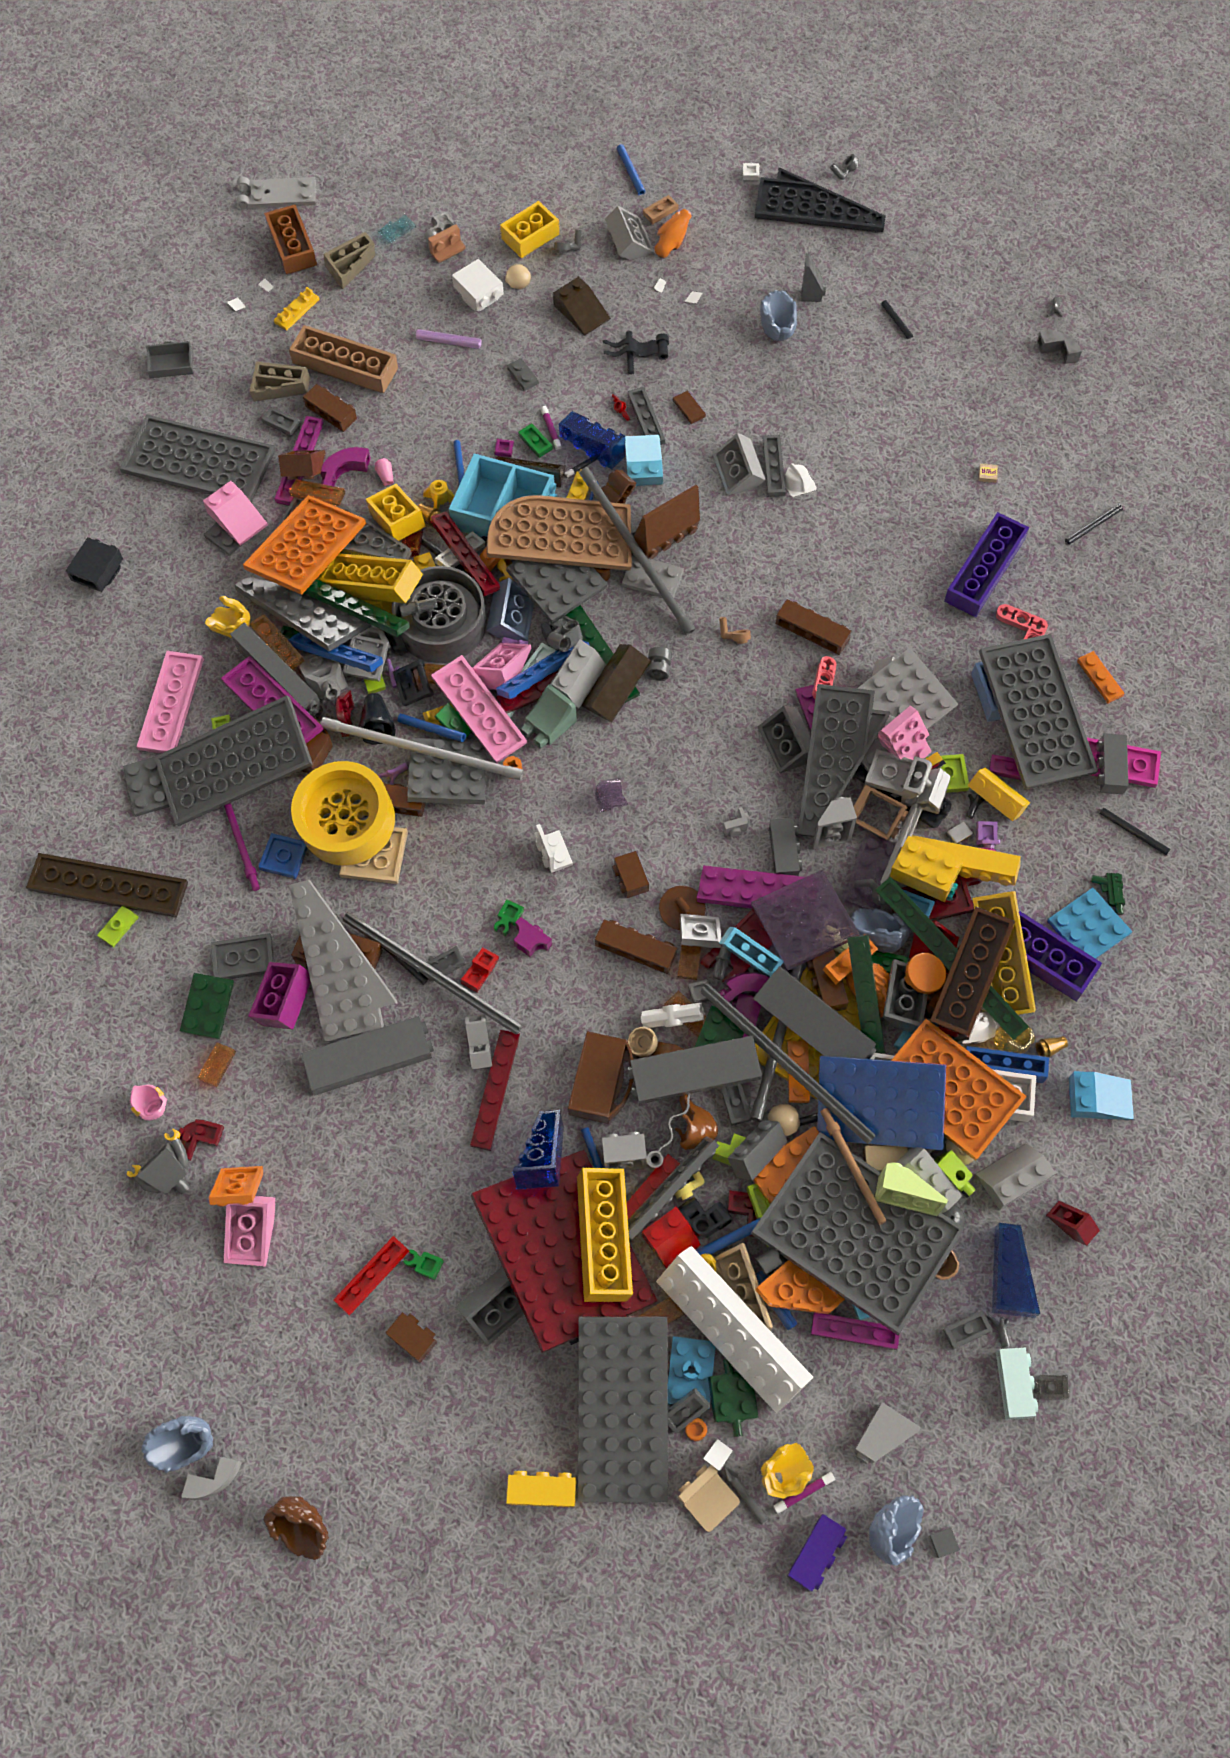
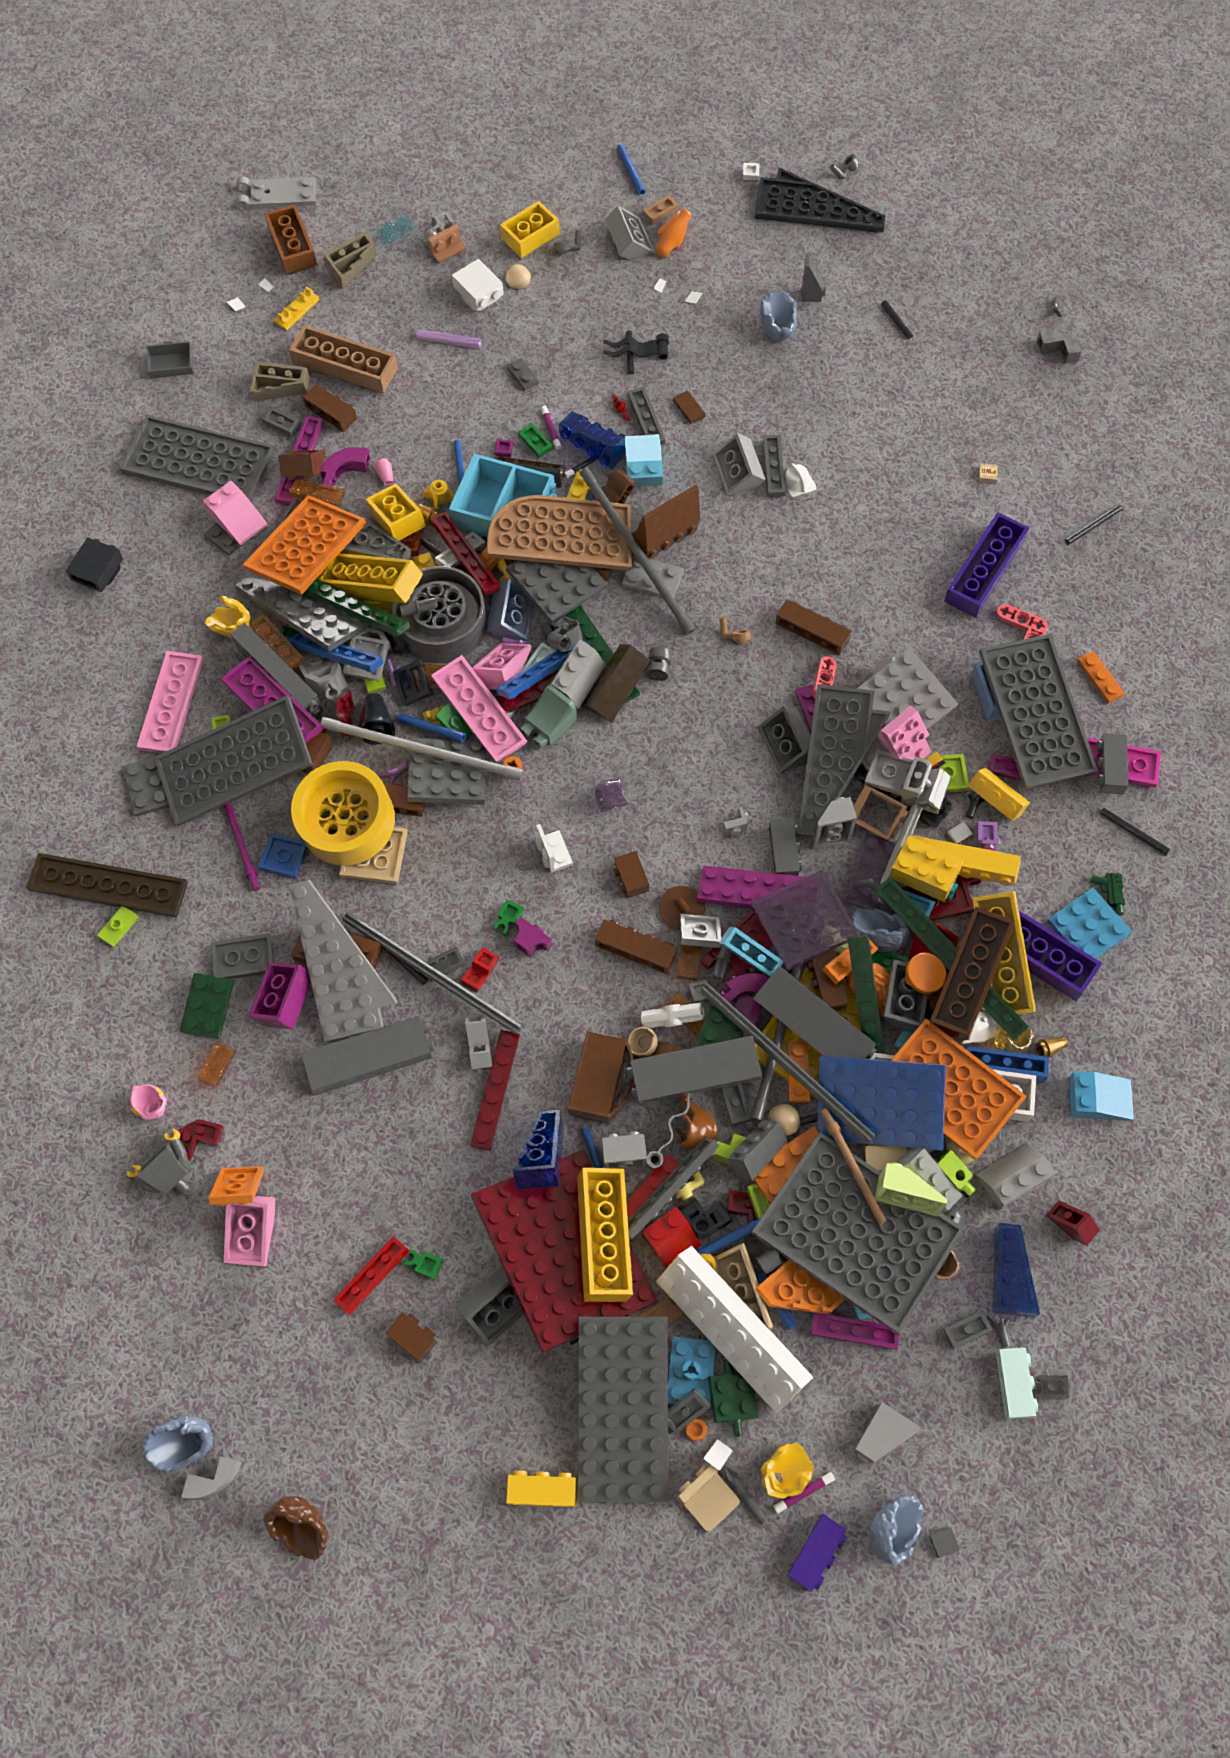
dark brown slope [553,276,611,336] -> none

